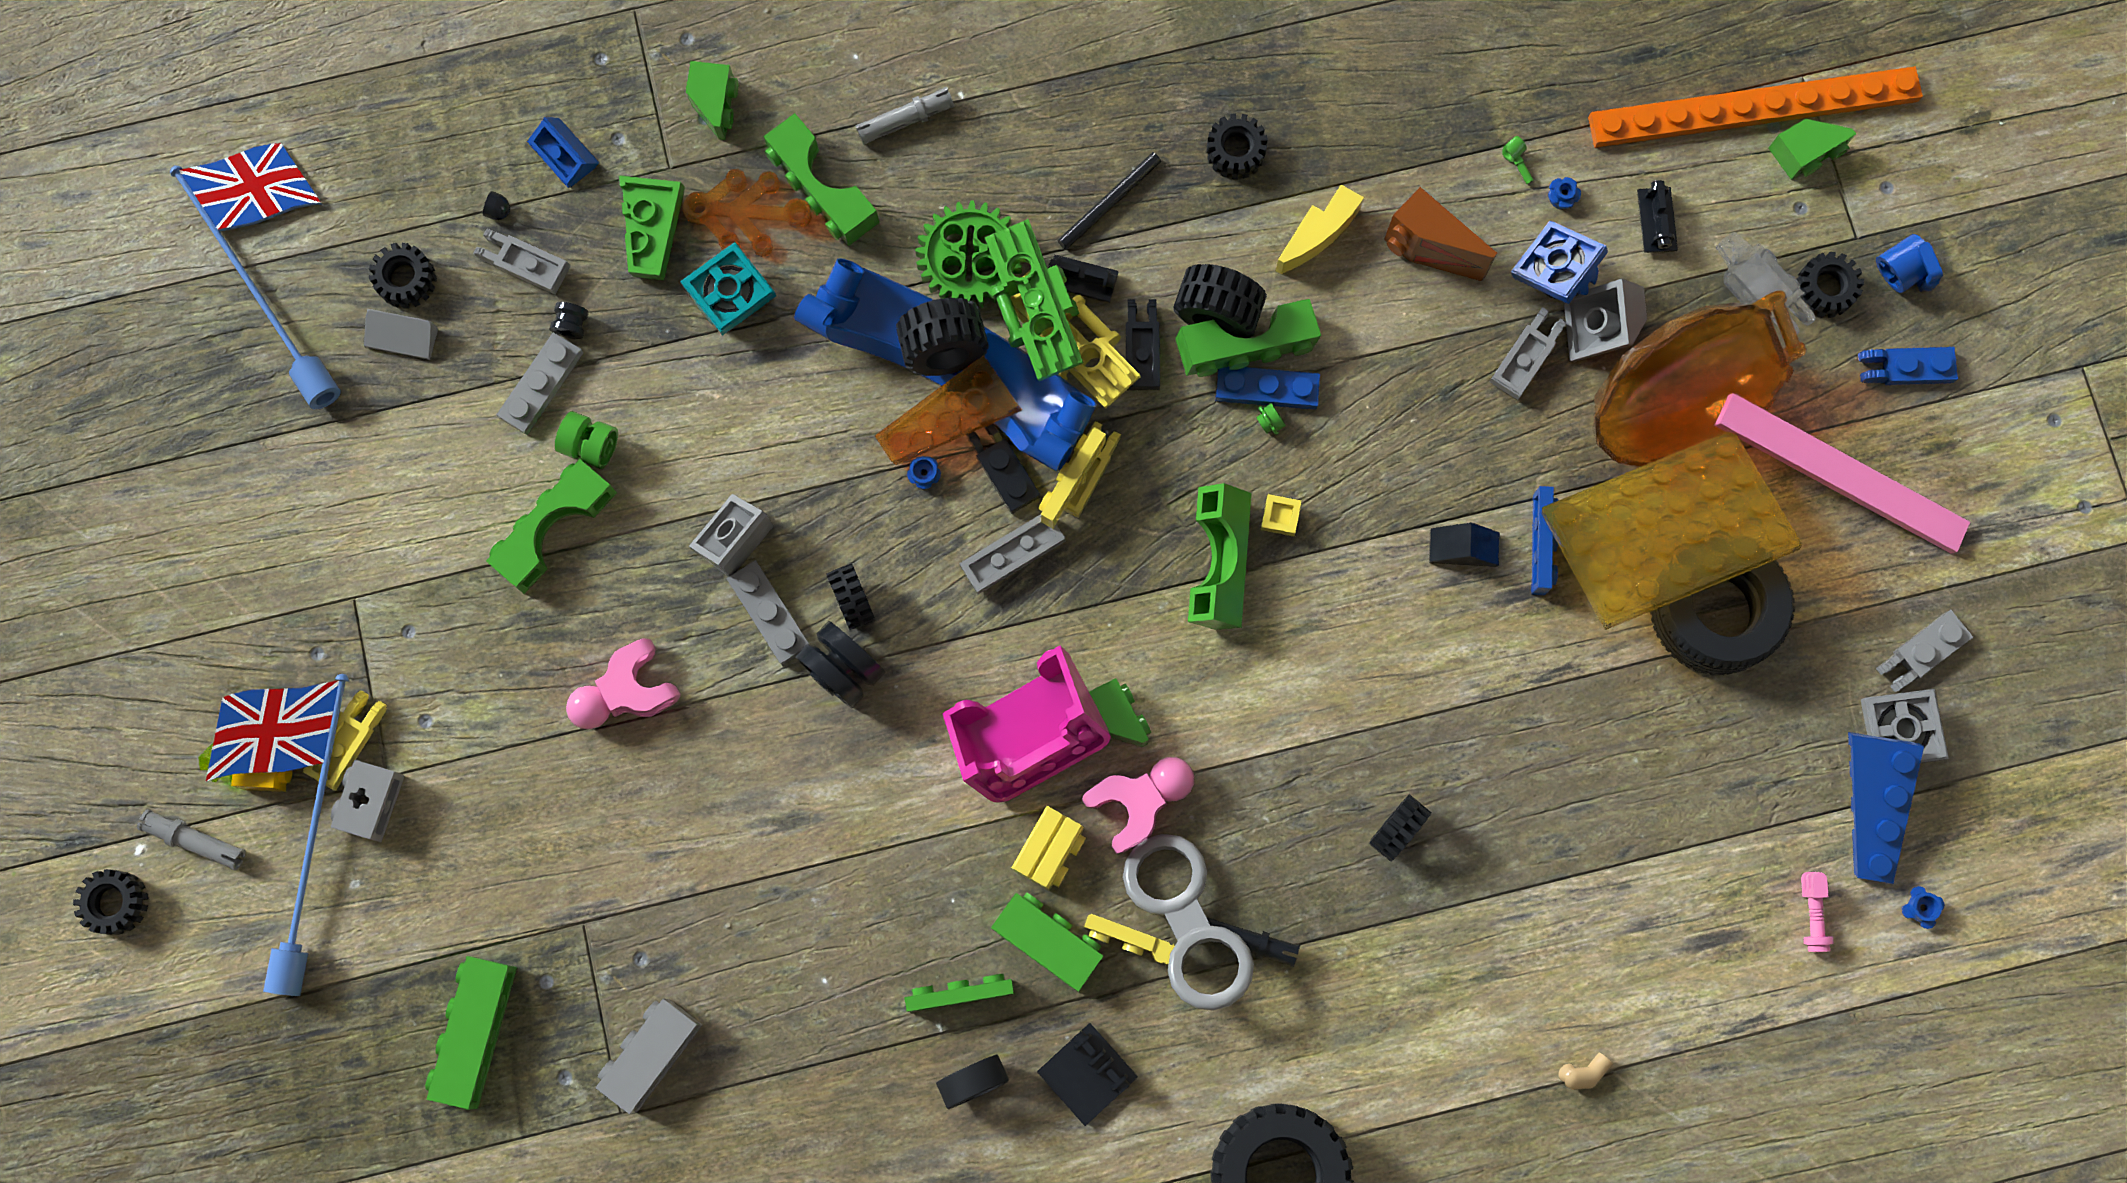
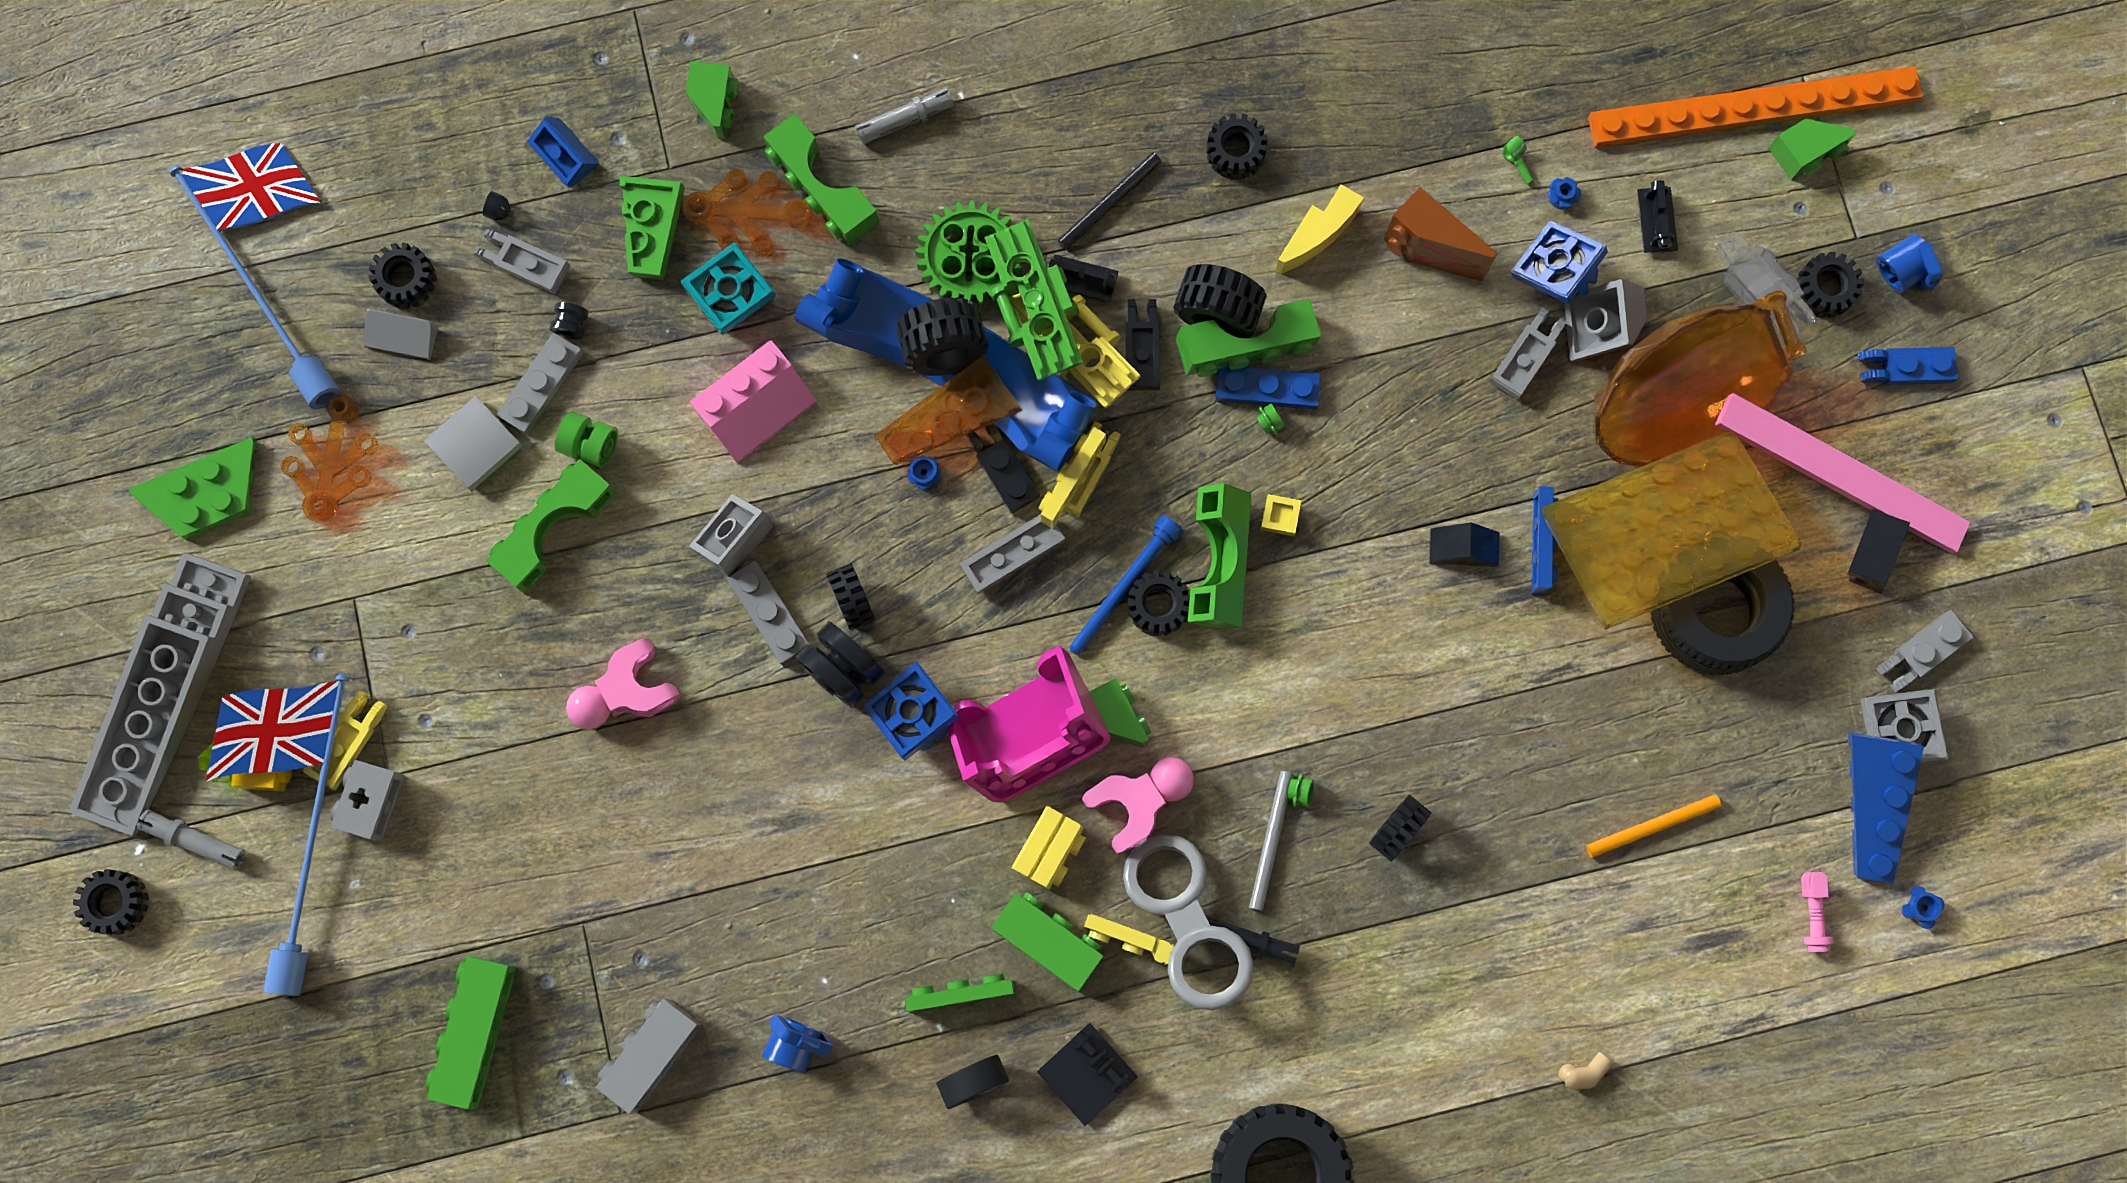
none -> light grey slope [68,552,251,836]
none -> bright green wing [128,437,258,540]
none -> clear orange plant [281,394,379,523]
none -> light grey slope [424,396,522,492]
none -> bright pink slope [690,340,817,464]
none -> blue piece [762,1014,834,1074]
none -> blue piece [862,662,960,761]
none -> blue piece [1070,515,1184,655]
none -> black tyre [1128,570,1190,636]
none -> light grey bar [1249,771,1294,912]
none -> bright green plate [1288,773,1315,808]
none -> light orange bar [1586,794,1721,858]
none -> black hinge [1847,509,1910,594]

